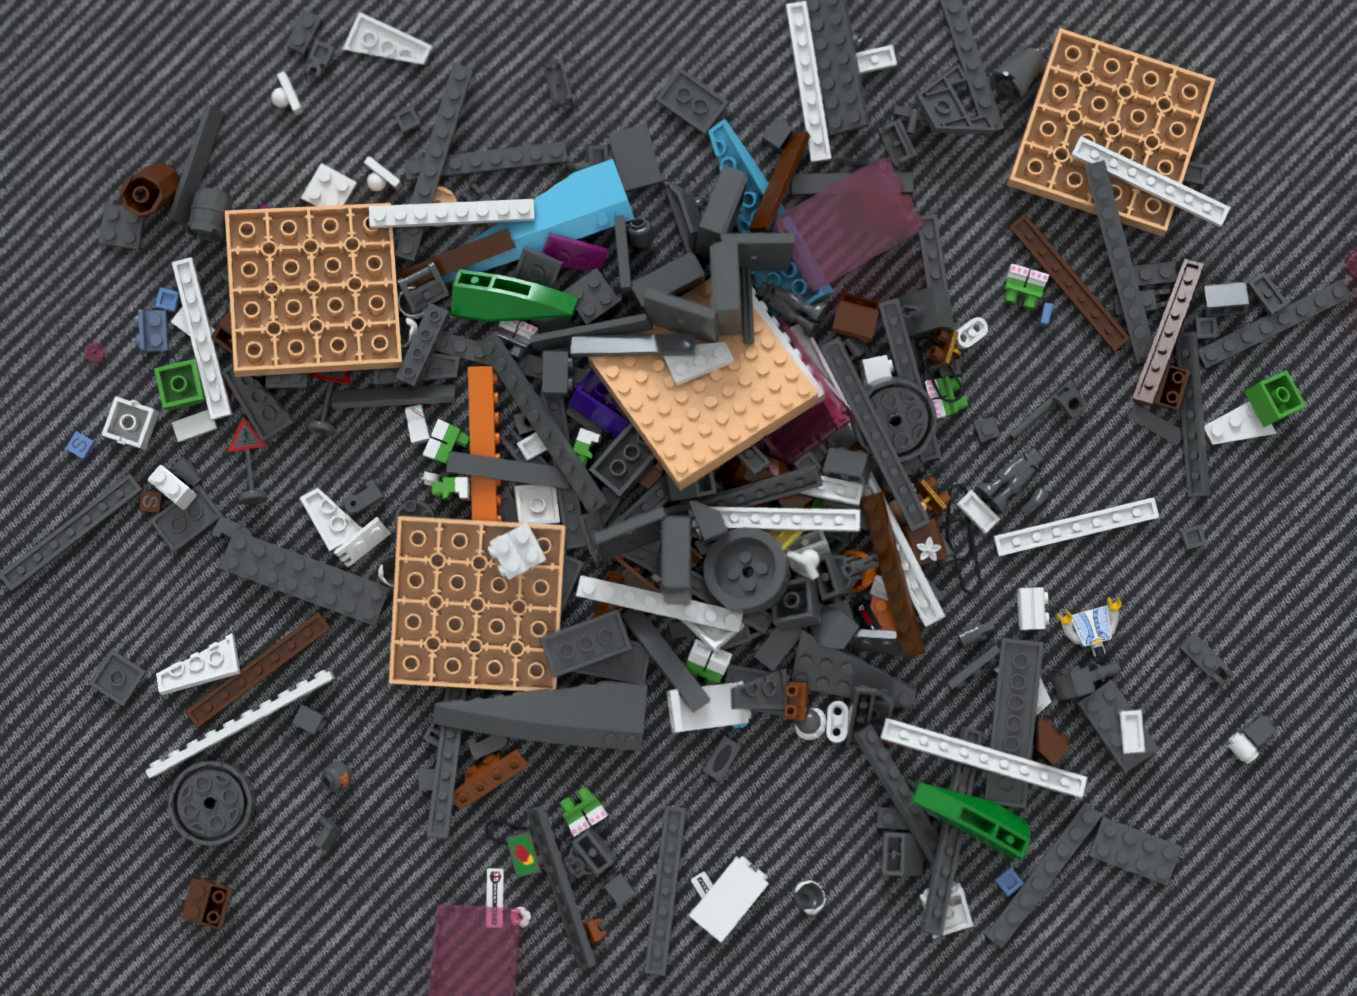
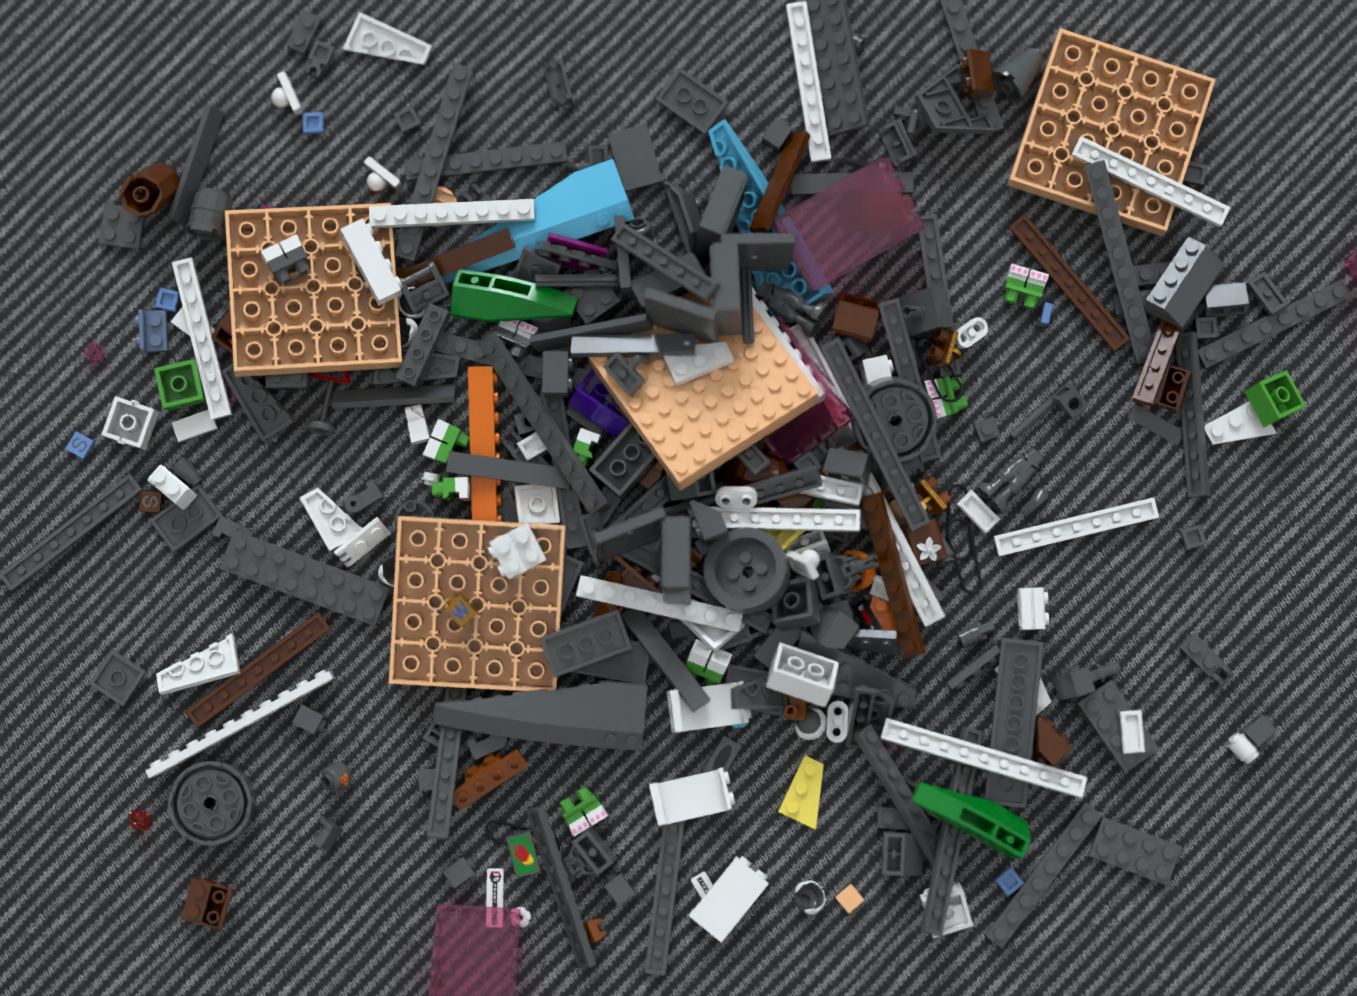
dark grey piece [227,416,268,505] -> none
white plate [301,163,357,206] -> none
white plate [856,45,897,74] -> none
torso [1057,596,1121,656] -> none
none -> clear red plant [129,808,151,831]
none -> dark grey hips [261,234,309,285]
none -> medium blue tile [303,112,324,135]
none -> white brick [340,218,403,306]
none -> dark grey brick [442,856,477,889]
none -> pearl gold brick [444,594,478,628]
none -> dark grey wing [534,241,618,273]
none -> dark grey axle [535,274,617,287]
none -> dark grey plate [603,352,651,396]
none -> dark grey tile [611,223,720,303]
none -> white panel [649,768,735,826]
none -> white plate [715,486,757,509]
none -> white brick [766,642,839,707]
none -> light yellow wing [778,755,824,830]
none -> light nougat tile [835,884,864,913]
none -> reddish brown slope [959,49,994,100]
none -> dark grey slope [1146,237,1224,329]

